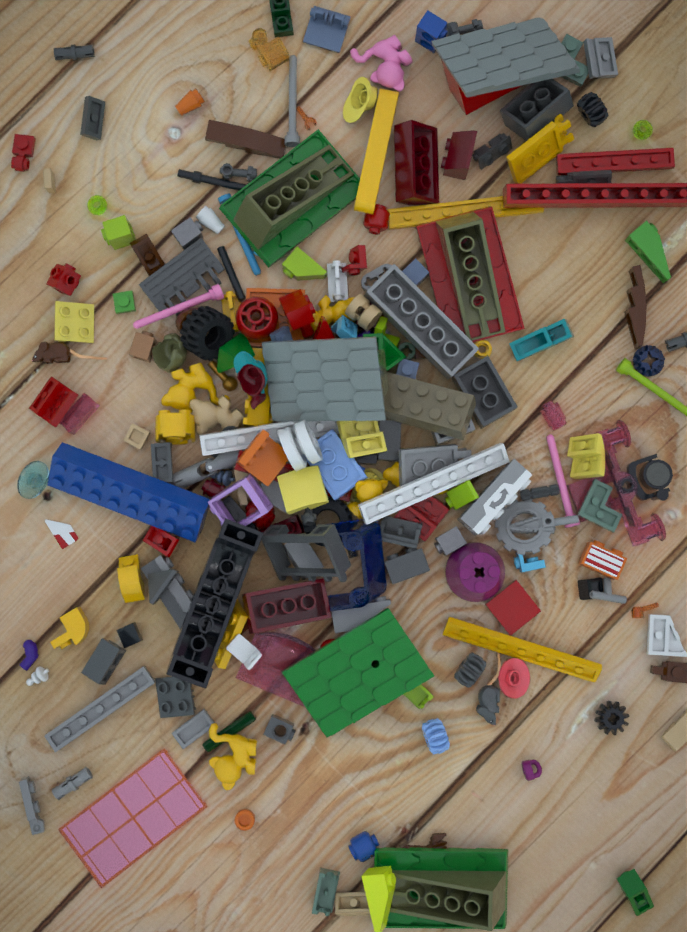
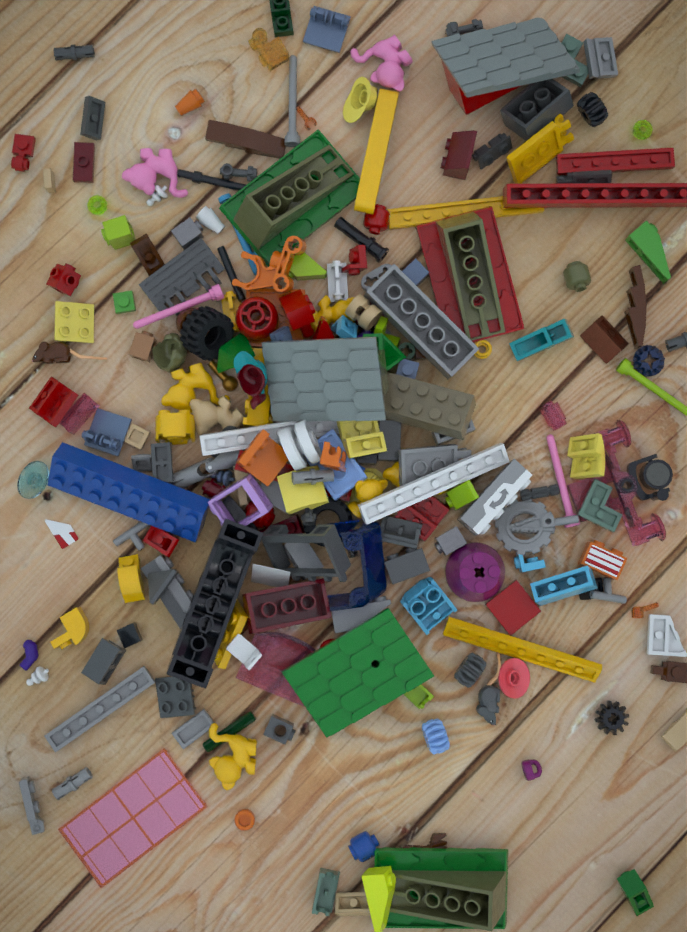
dark red slope [394,120,439,205] -> none
blue brick [415,10,448,53] -> none
dark grey brick [452,356,518,429] -> none
none -> dark red plate [73,142,95,183]
none -> sand blue hinge [82,408,132,457]
none -> light grey piece [113,522,149,551]
none -> bright pink animal [122,148,188,198]
none -> light grey slope [131,454,152,471]
none -> white hair [146,185,168,206]
none -> orange piece [232,236,307,293]
none -> white sticker [251,564,290,587]
none -> light grey pin [292,468,334,485]
none -> orange hinge [320,441,346,472]
none -> black pin [334,217,389,263]
none -> medium azure slope [400,577,457,635]
none -> medium azure brick [530,565,598,606]
none -> olive head [563,261,591,292]
none -> copper panel [580,315,629,364]

